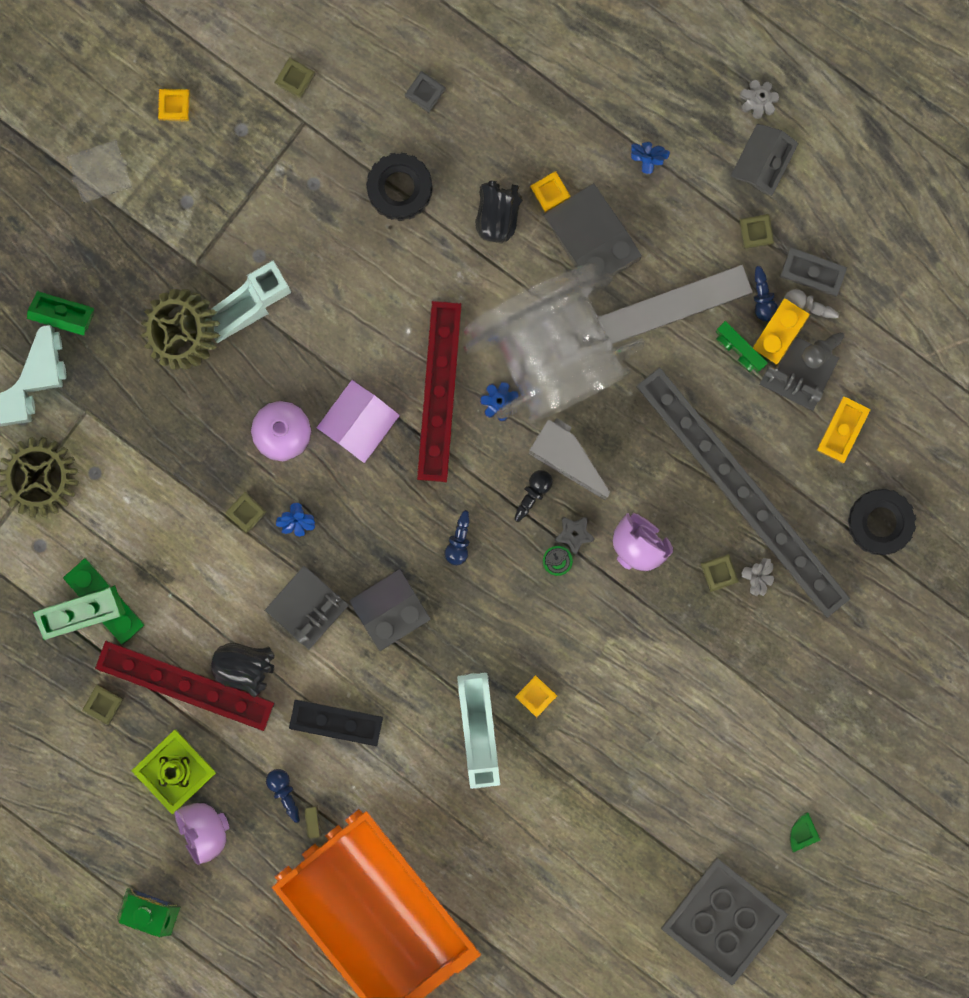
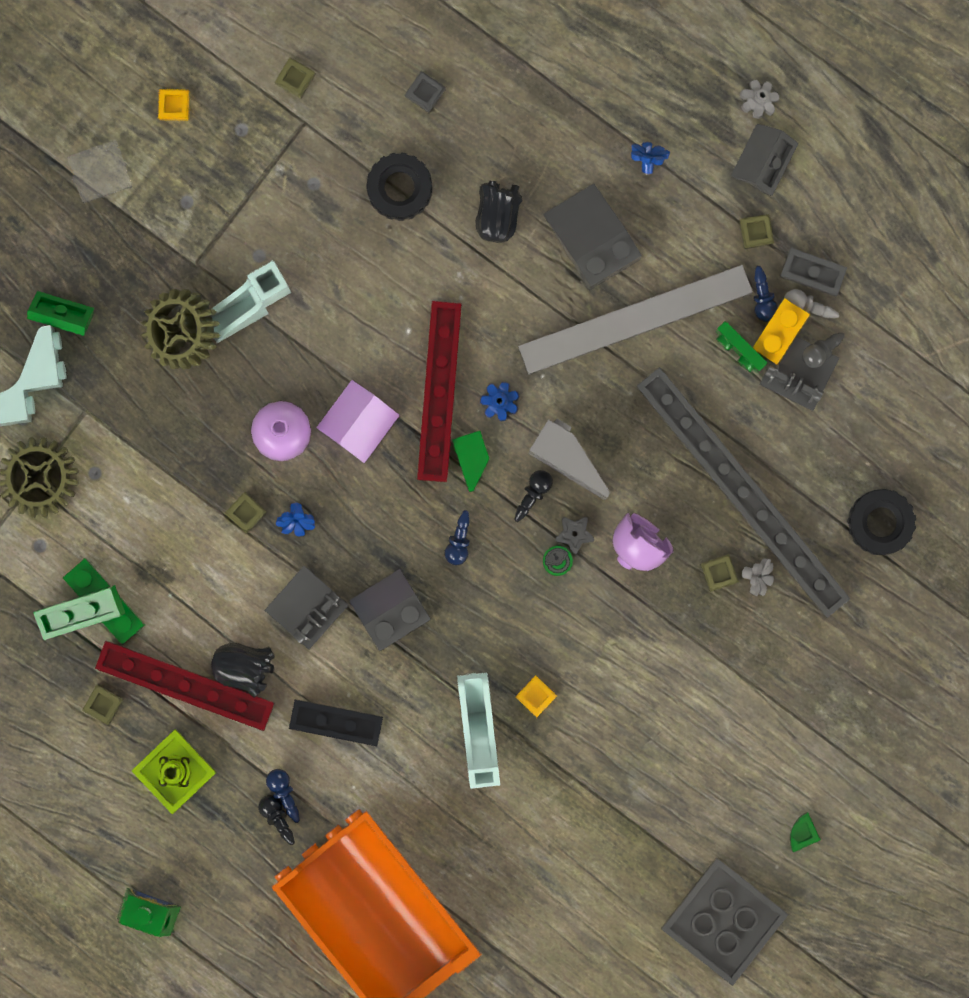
lavender cylinder [174,803,229,865] -> none
olive tile [304,805,321,839] -> none
clear wheel [463,263,646,423] -> none
yellow tile [530,171,571,212] -> none
yellow plate [816,396,871,463] -> none
none -> black bar [258,795,295,845]
none -> green tile [452,430,490,493]

